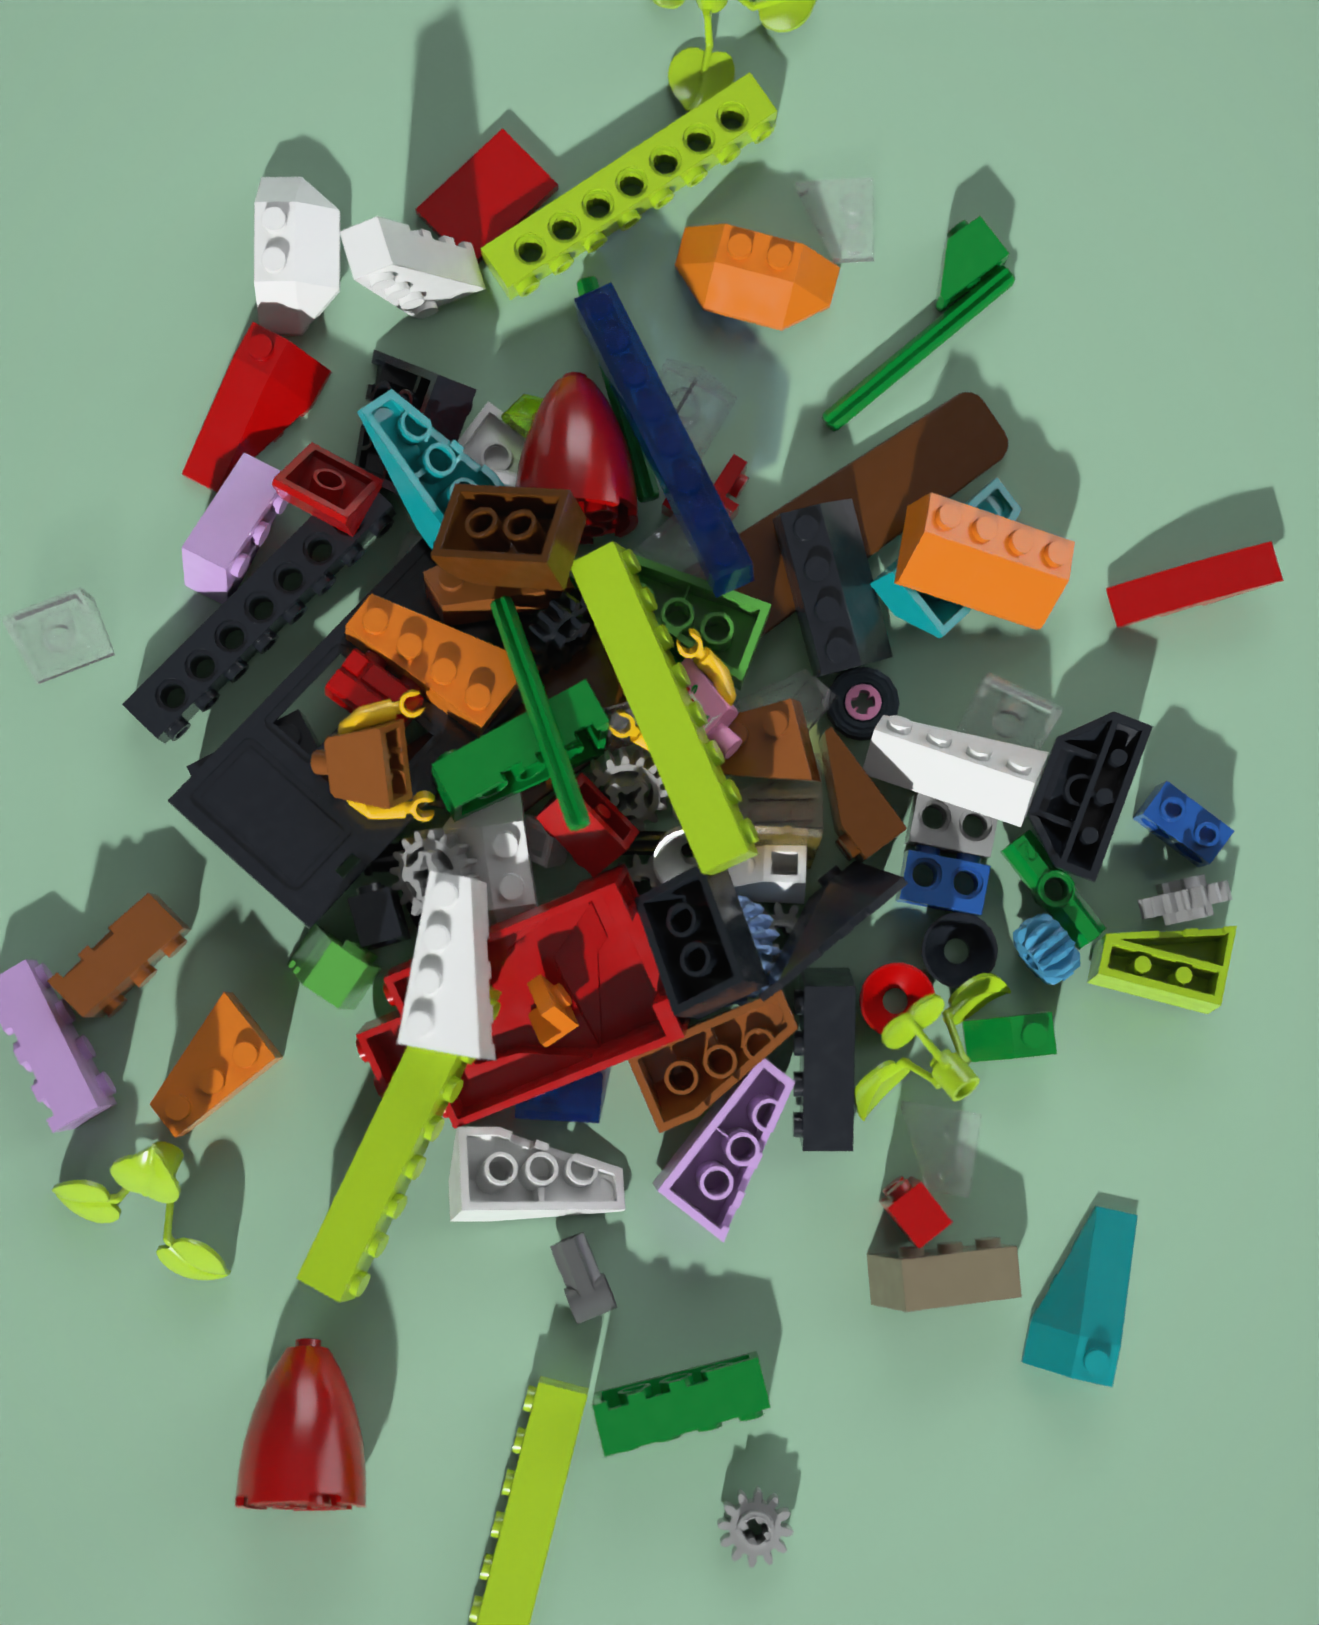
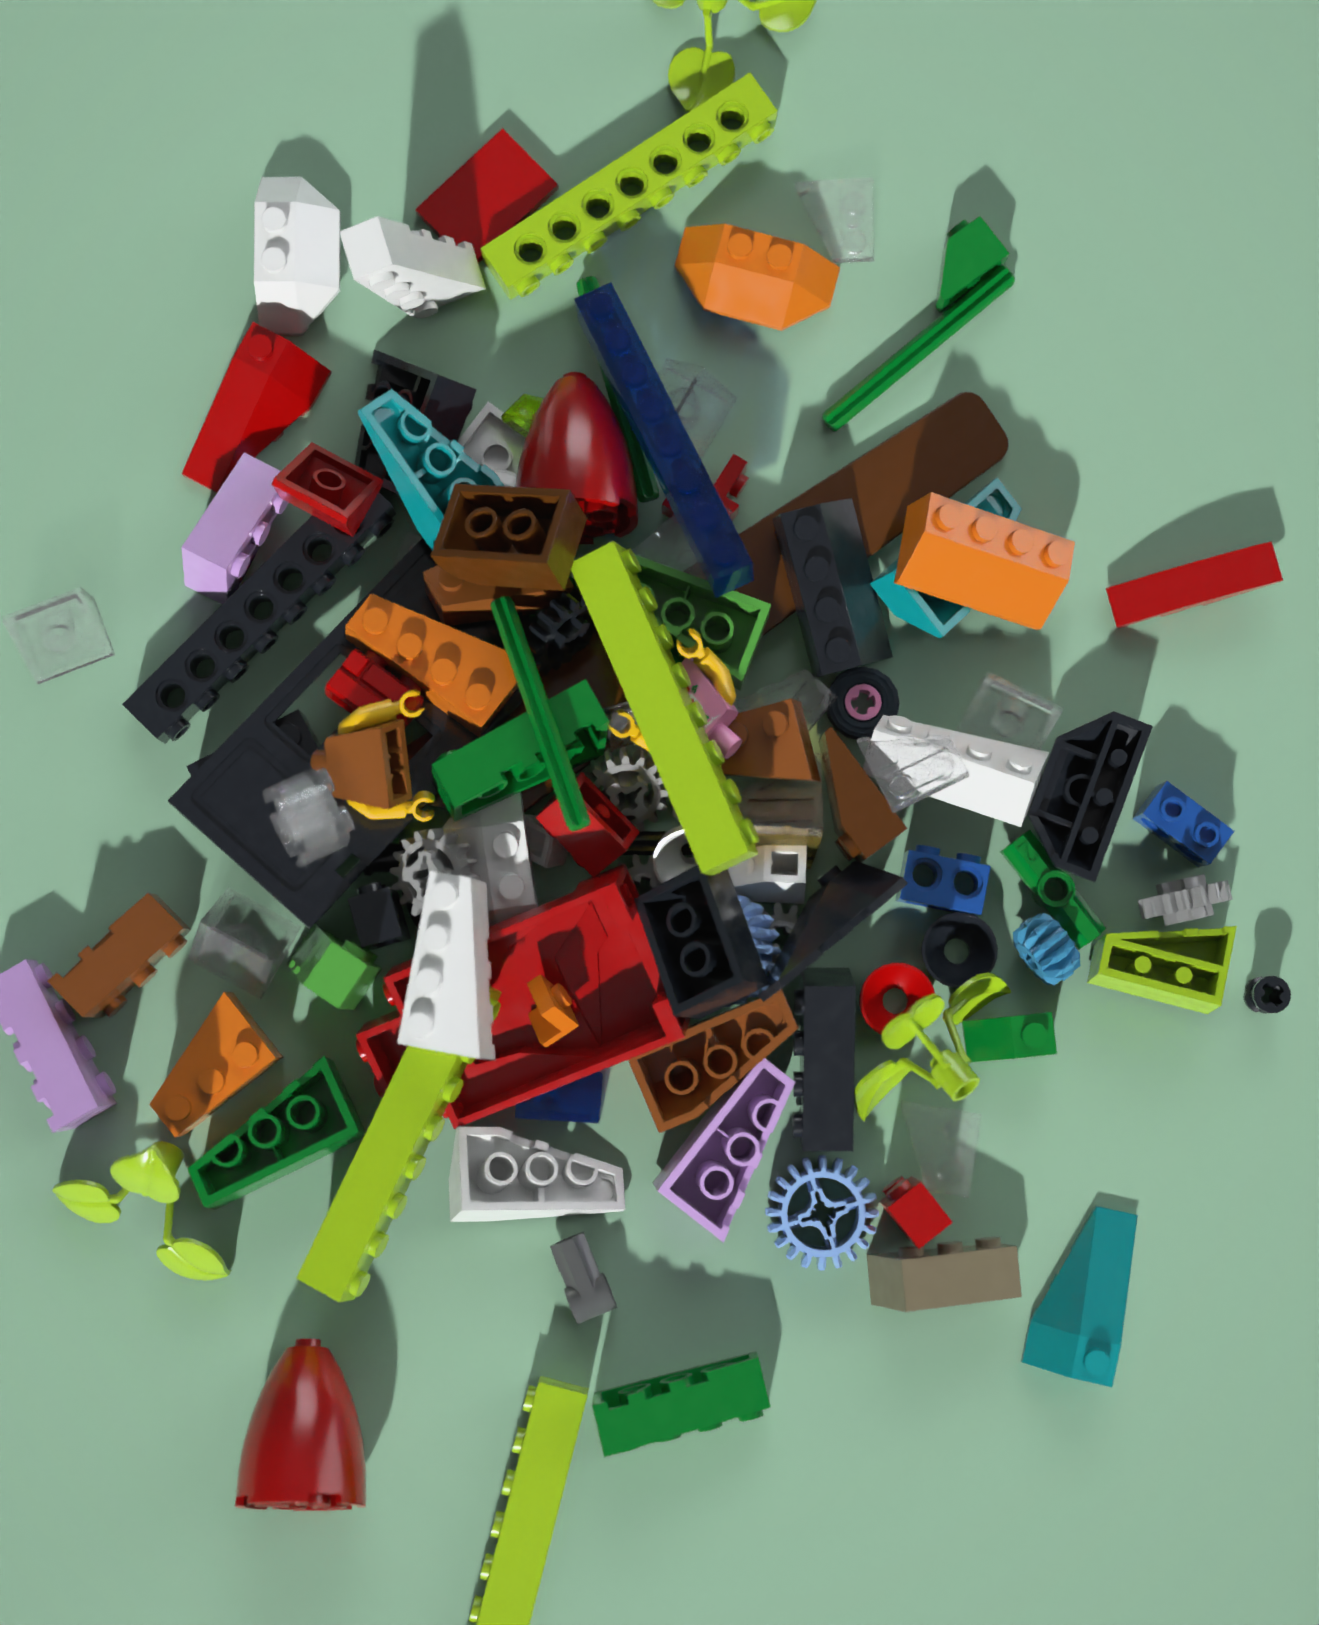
light grey gear [717,1487,793,1568] -> none
light grey brick [904,792,998,860] -> none
none -> green wedge [187,1055,366,1210]
none -> clear slope [188,887,301,999]
none -> clear brick [263,768,354,868]
none -> light blue gear [765,1155,879,1270]
none -> clear wing [856,735,970,813]
none -> black bush [1243,976,1291,1013]

